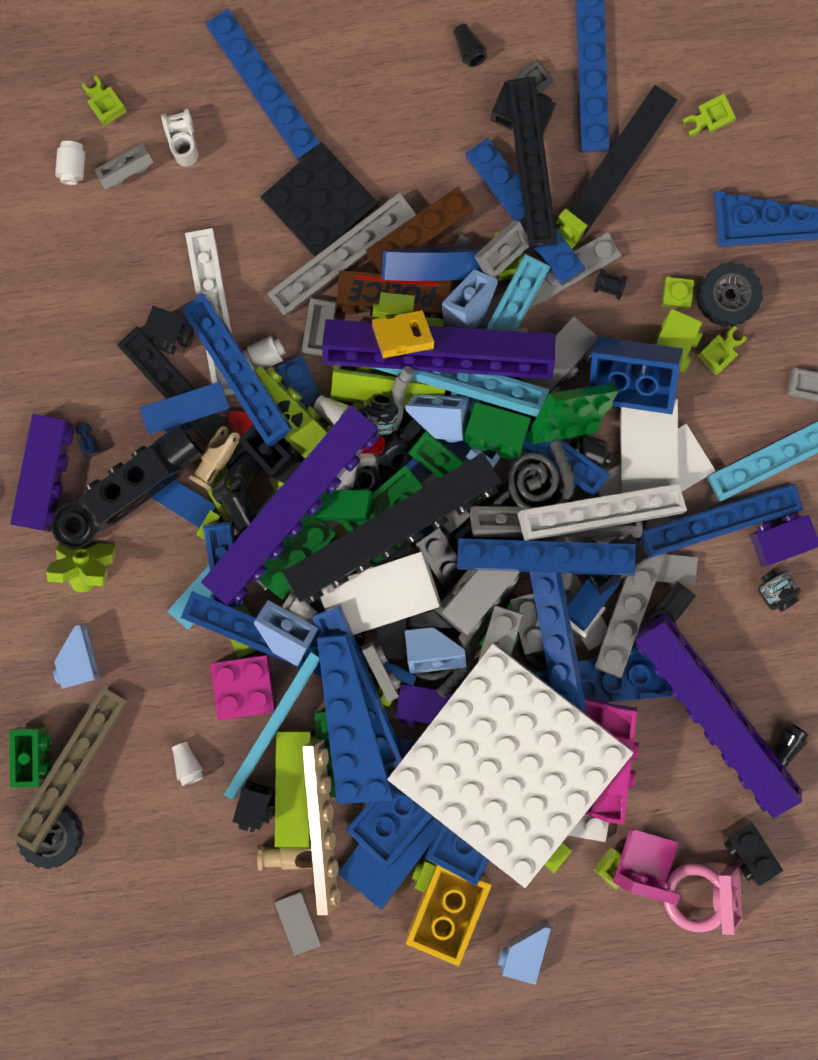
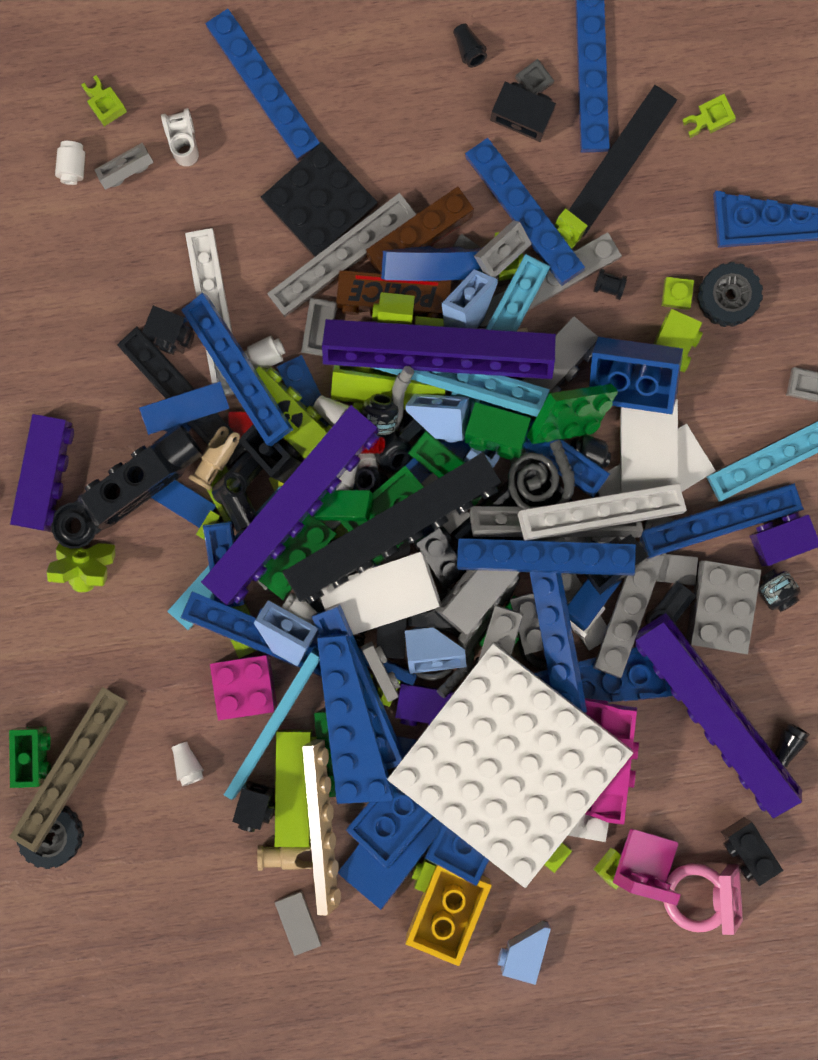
light blue slope [53,624,100,689] -> none
dark blue piece [75,423,101,458] -> none
yellow piece [372,310,434,358] -> none
black tile [506,76,557,249] -> none
lime plate [697,326,747,375] -> none
none -> light grey brick [686,561,761,655]

